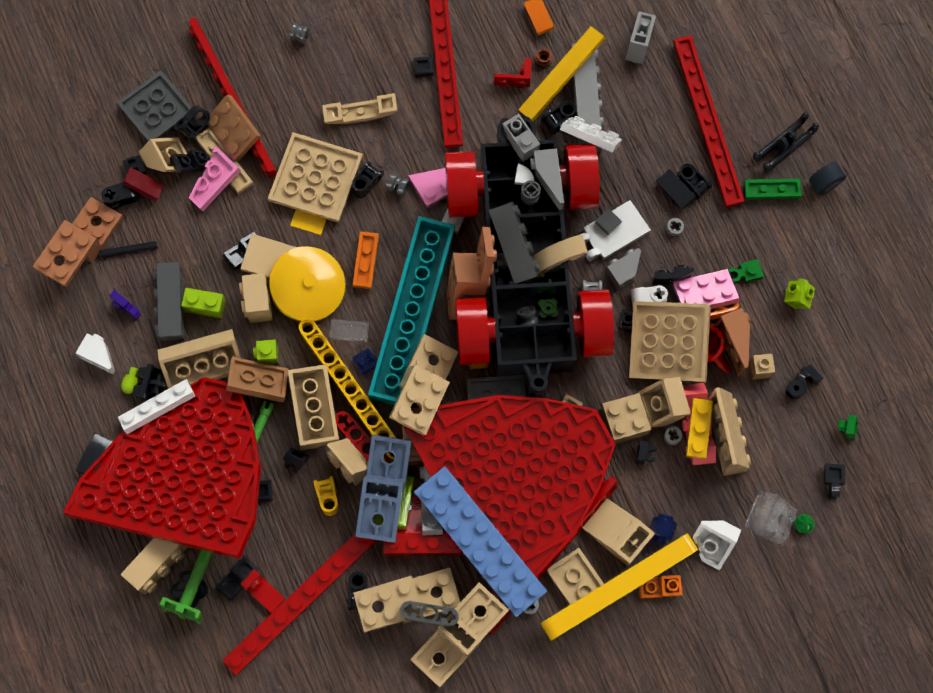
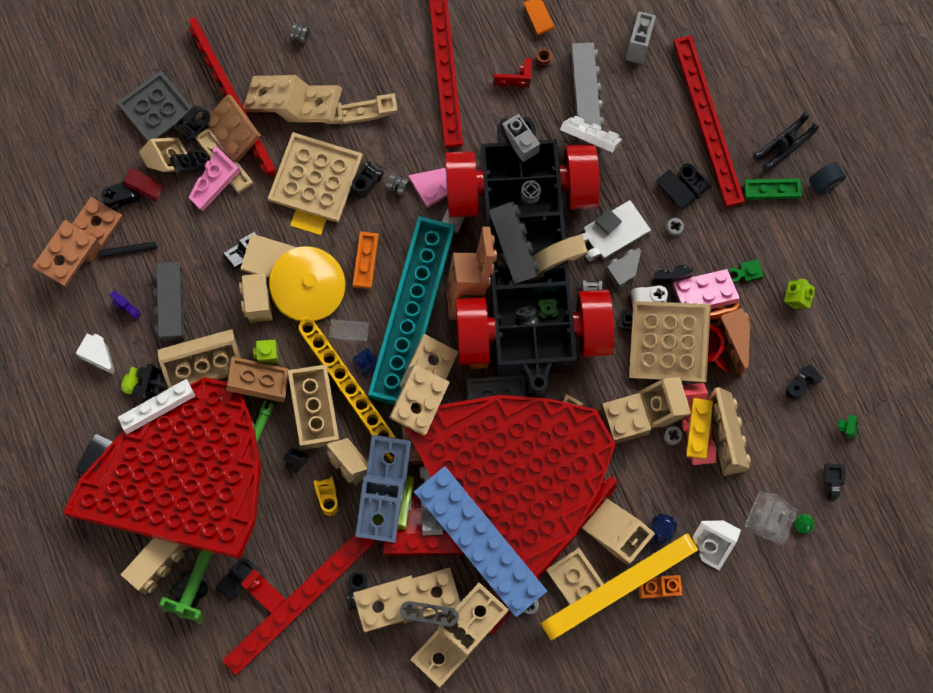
black tile [122,155,147,174] -> none
lime brick [181,288,226,319] -> none
black tile [258,480,273,502] -> none
red beam [335,411,389,463] -> none
black tile [413,56,433,77] -> none
white tile [515,164,534,185] -> none
yellow tile [518,26,606,122] -> none
light grey slope [530,149,564,210] -> none
black piece [541,101,576,134] -> none
black tile [636,441,657,465] -> none
tan brick [749,354,775,380] -> none
none -> tan bracket [243,75,342,122]

